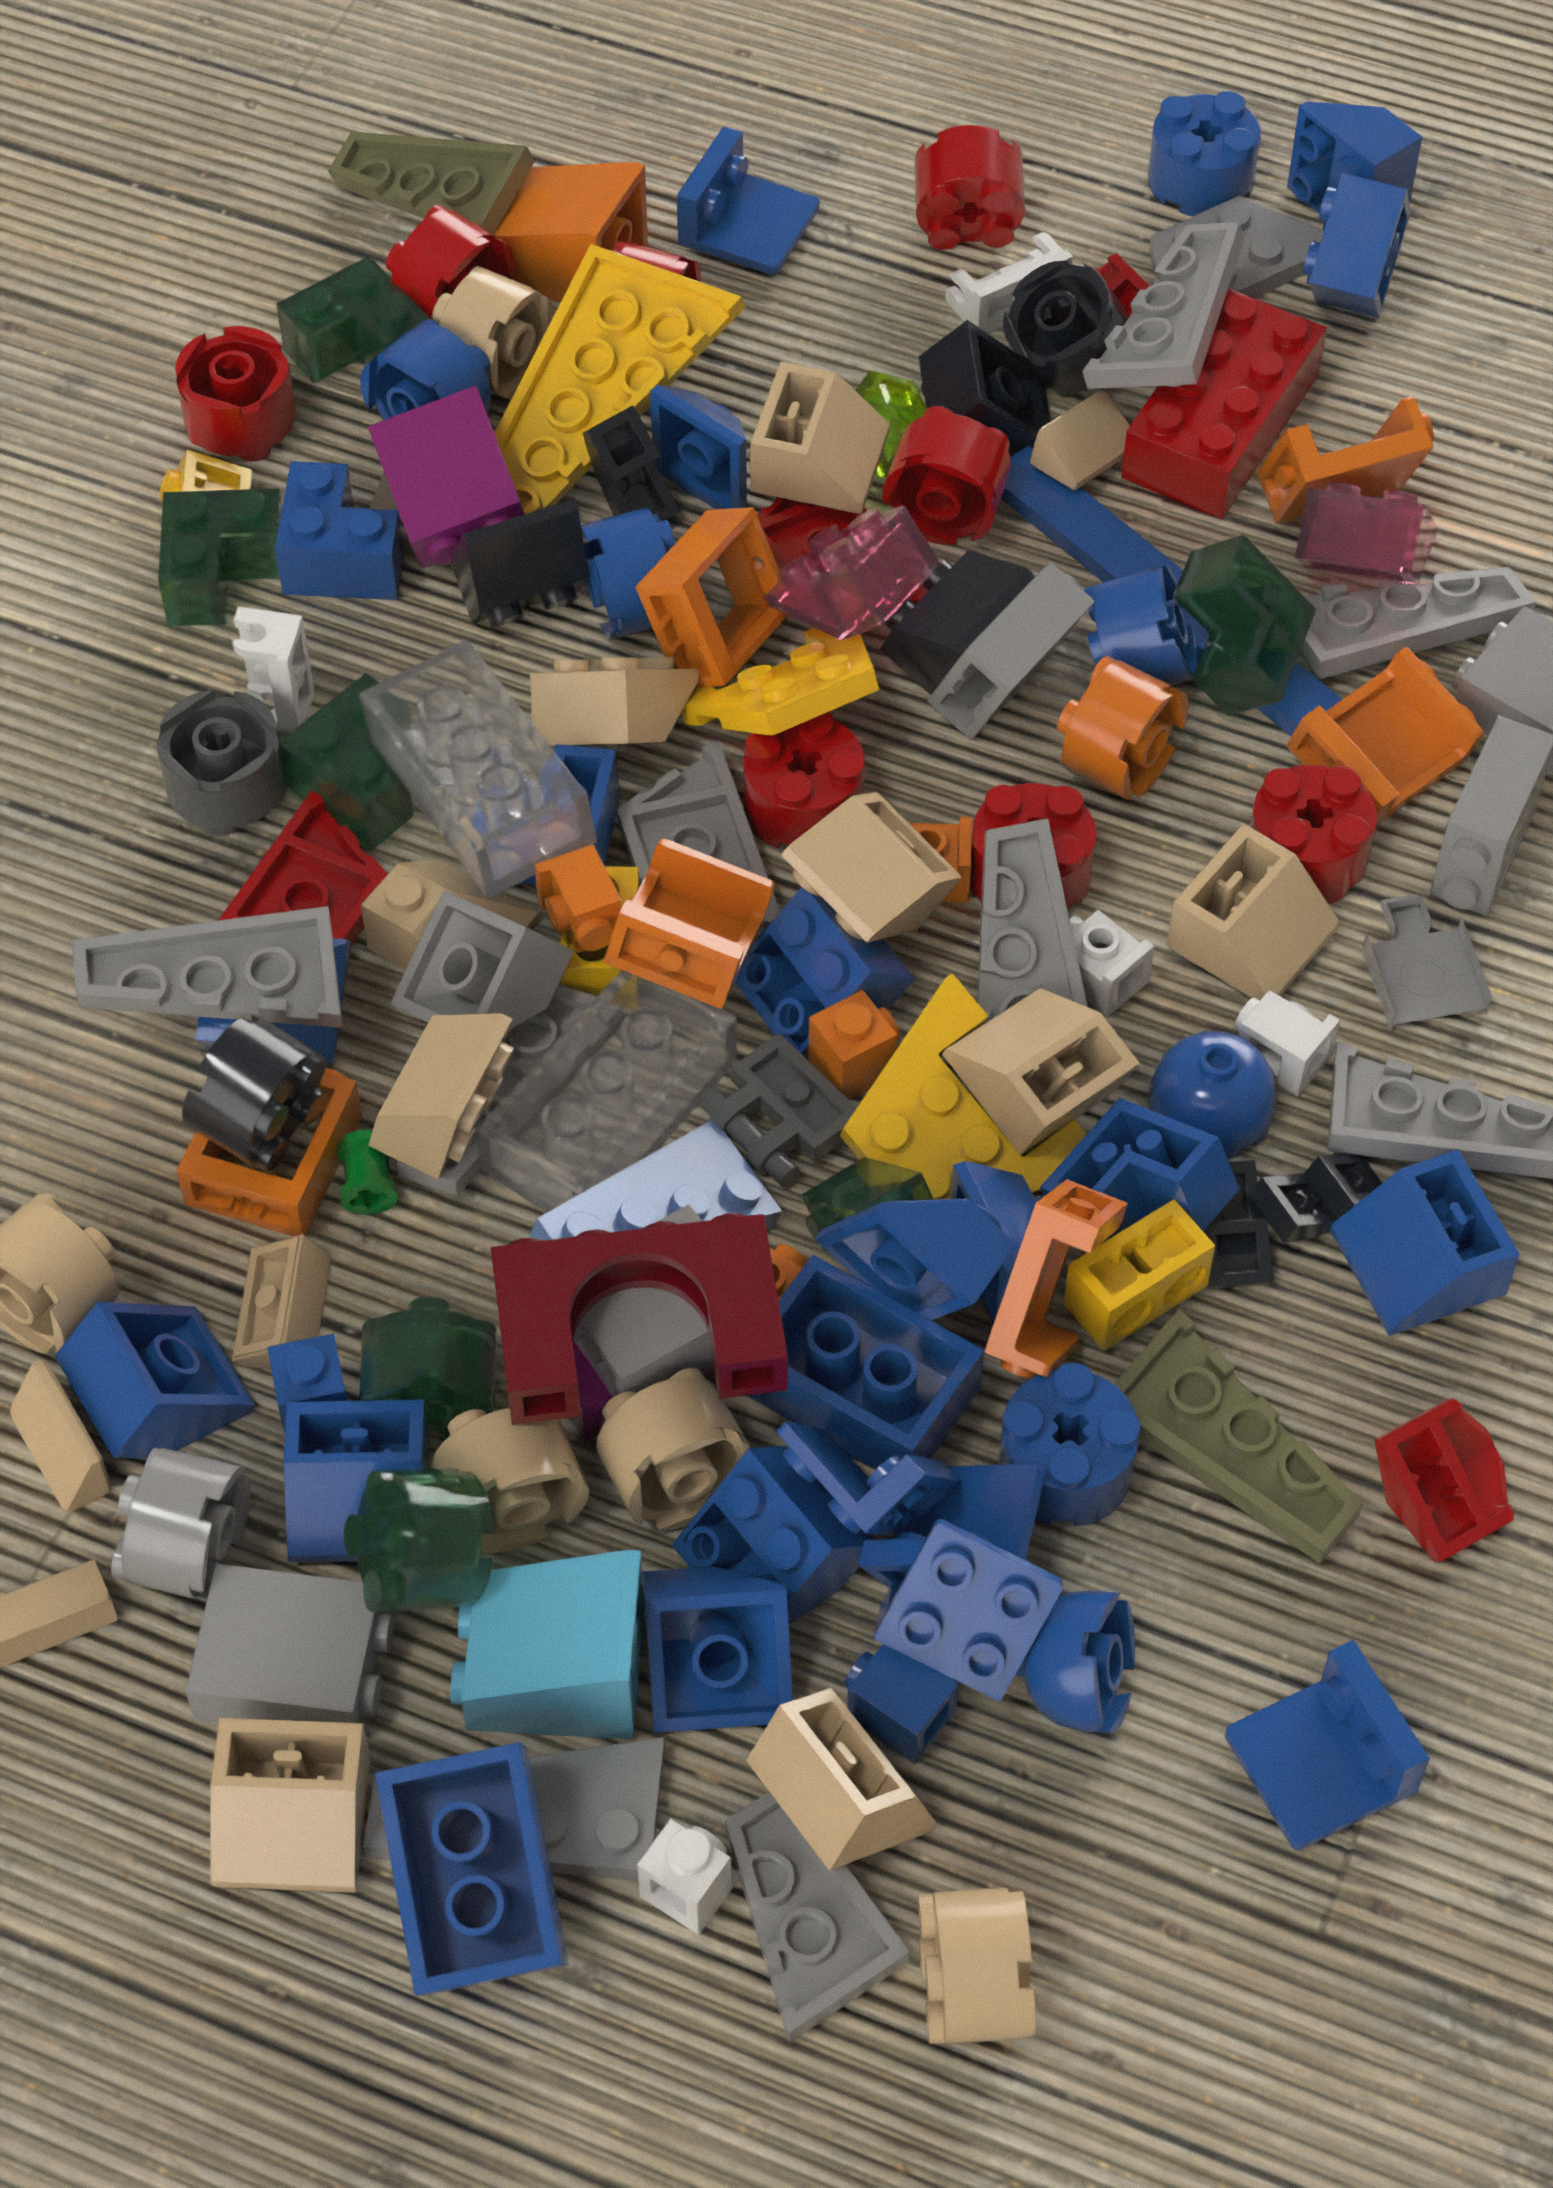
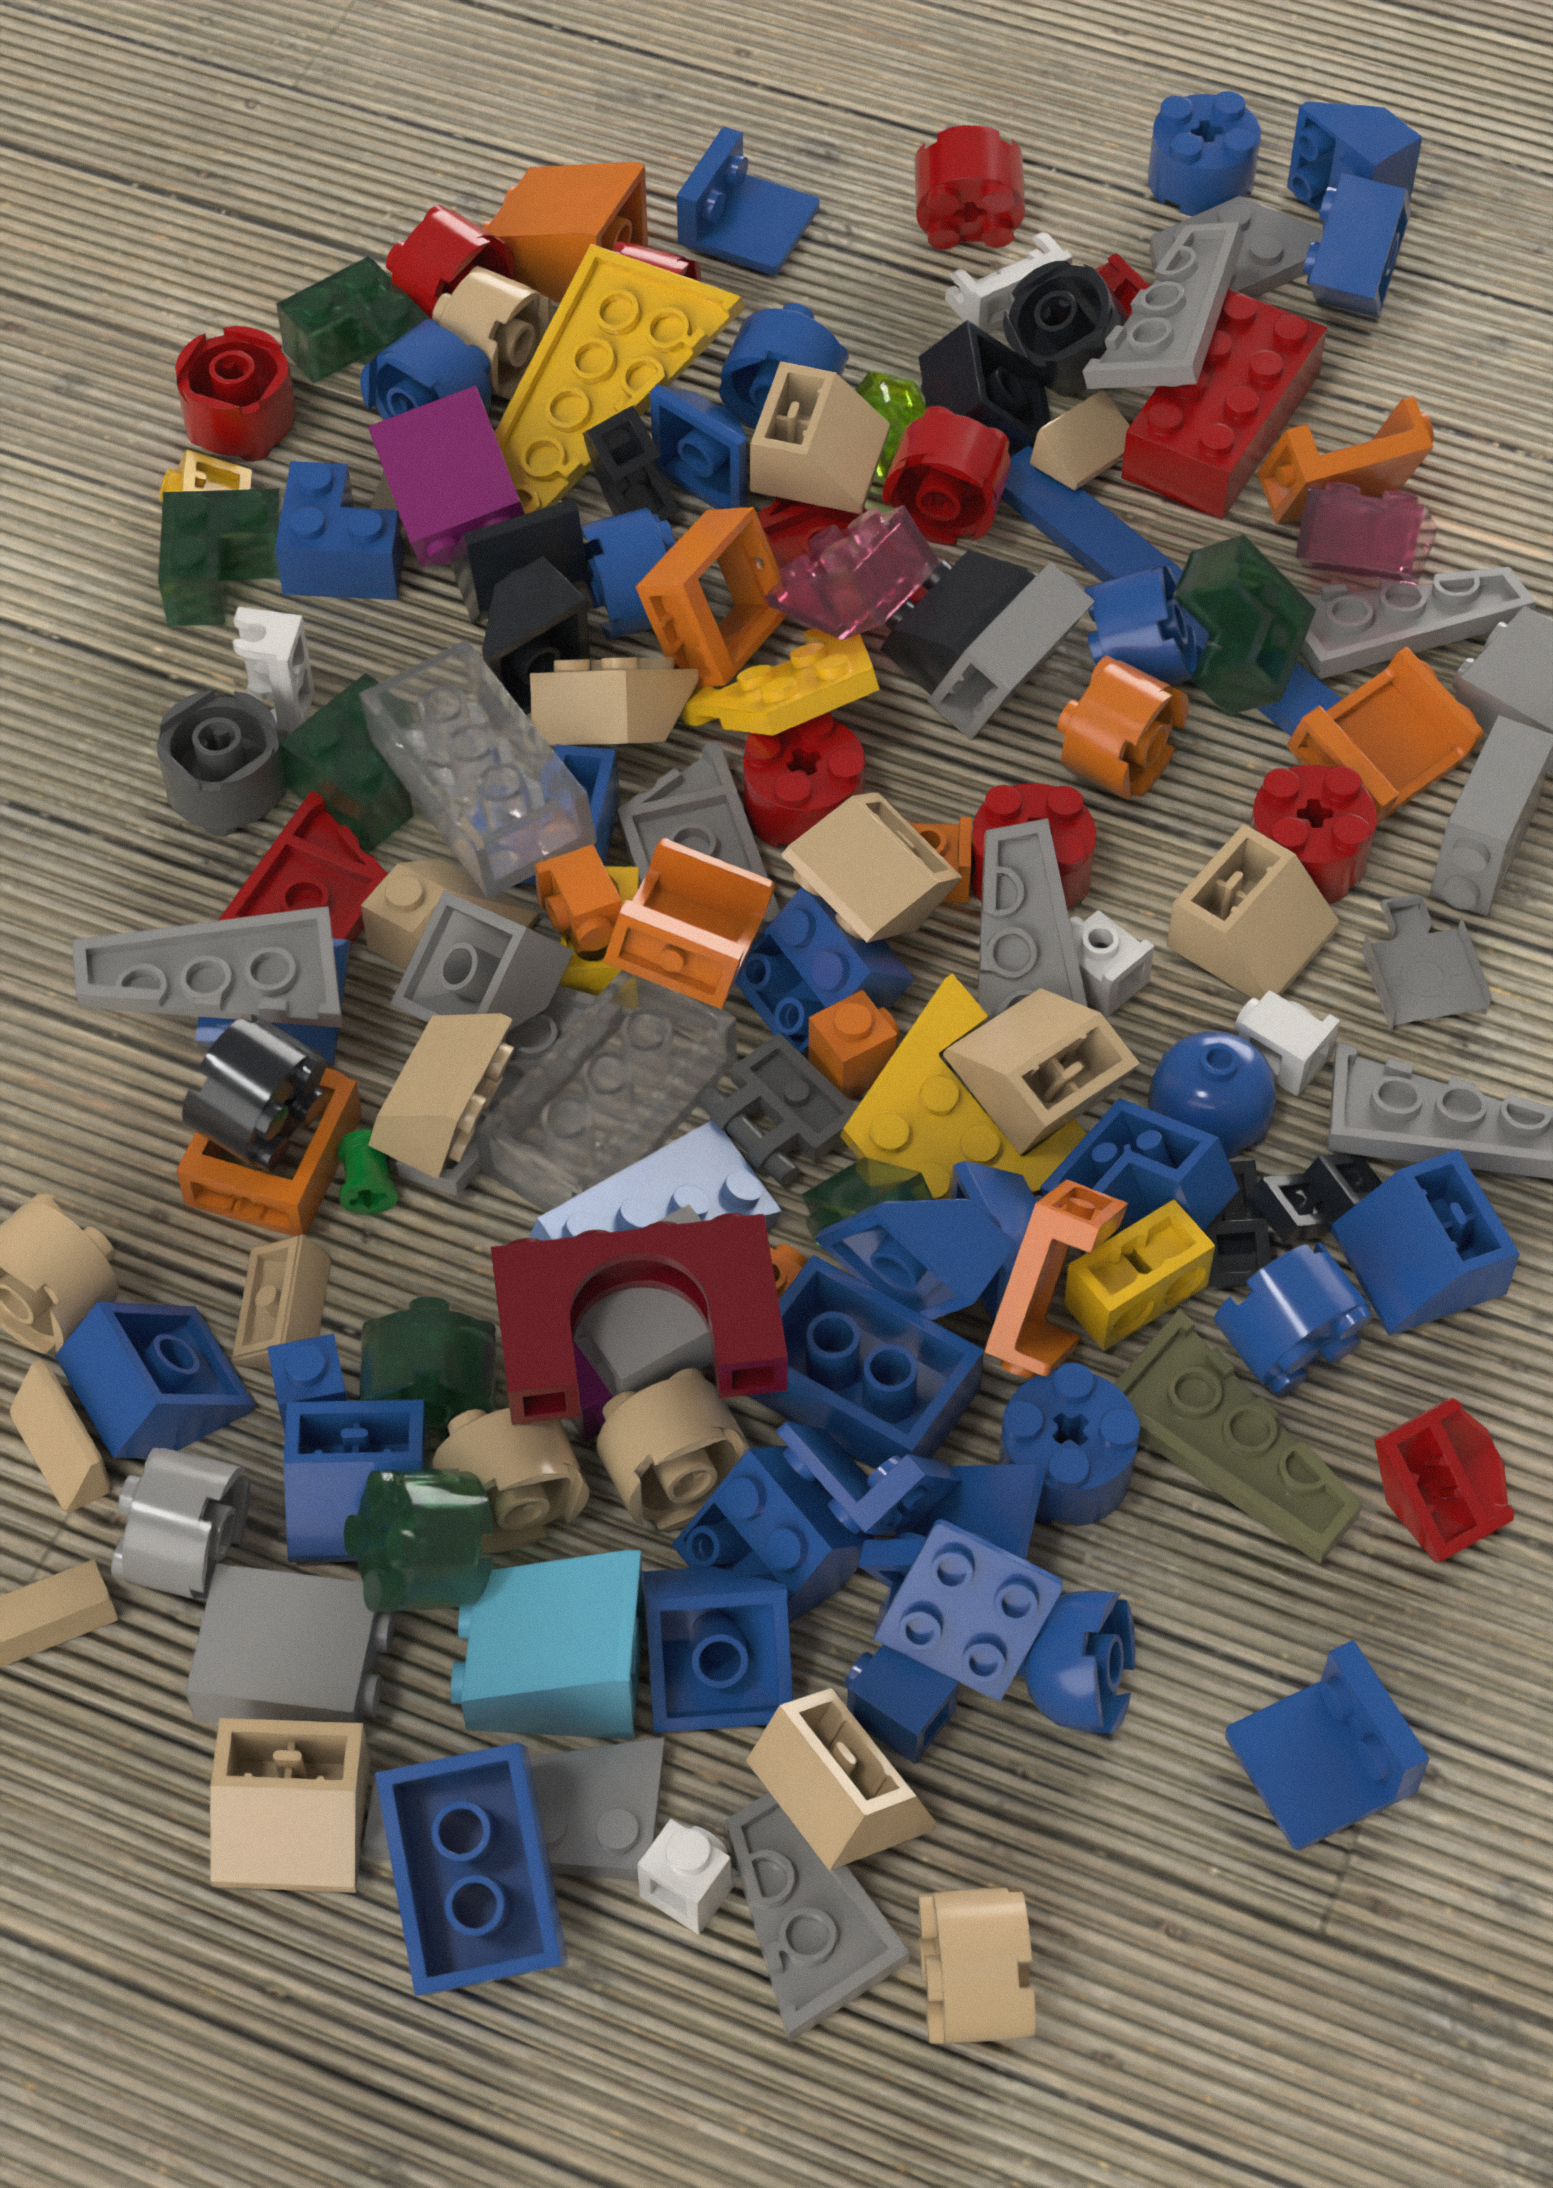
olive wing [328,131,535,238] -> none
none -> black slope [482,556,591,733]
none -> blue brick [719,302,849,429]
none -> blue brick [1214,1242,1373,1397]

